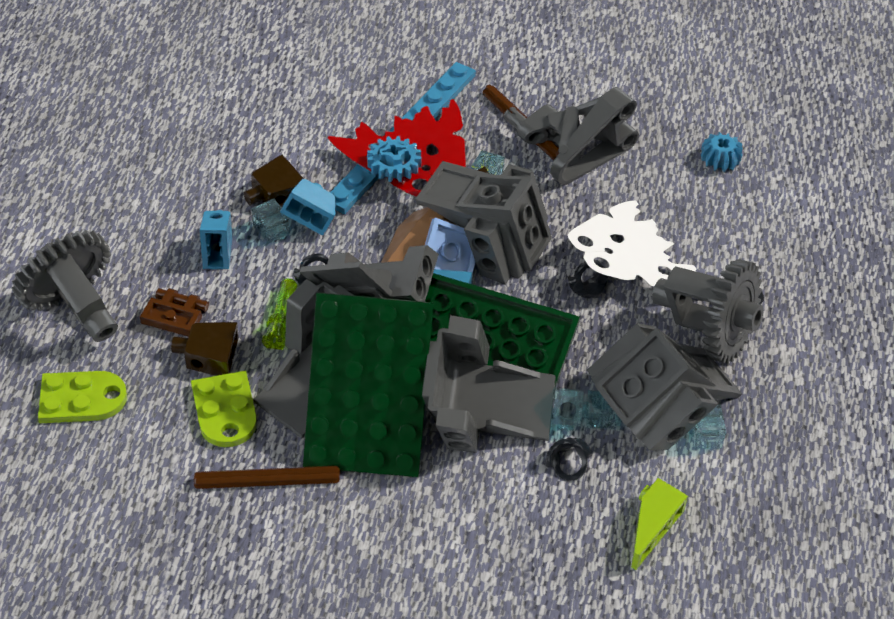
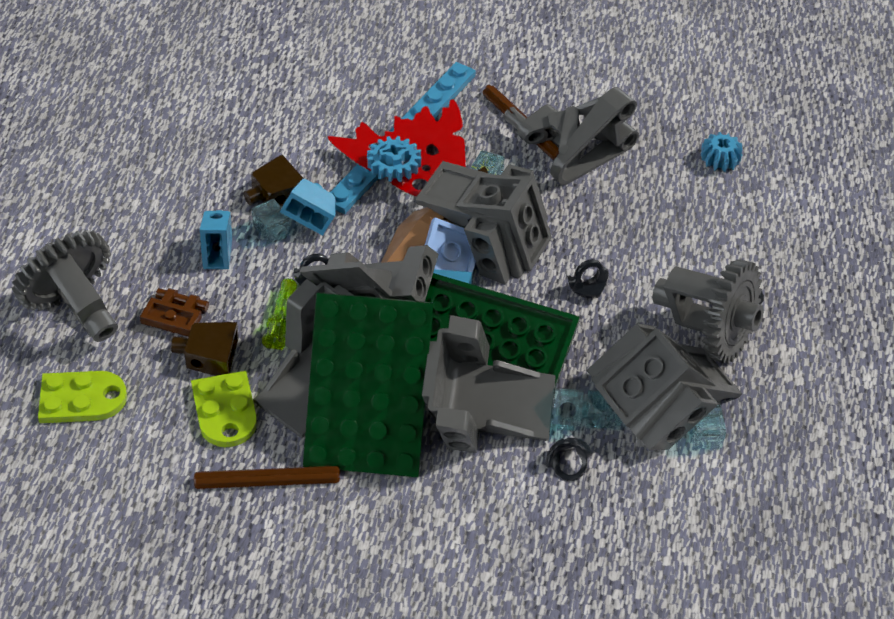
white piece [568,200,696,287] -> none
lime slope [631,478,688,570] -> none

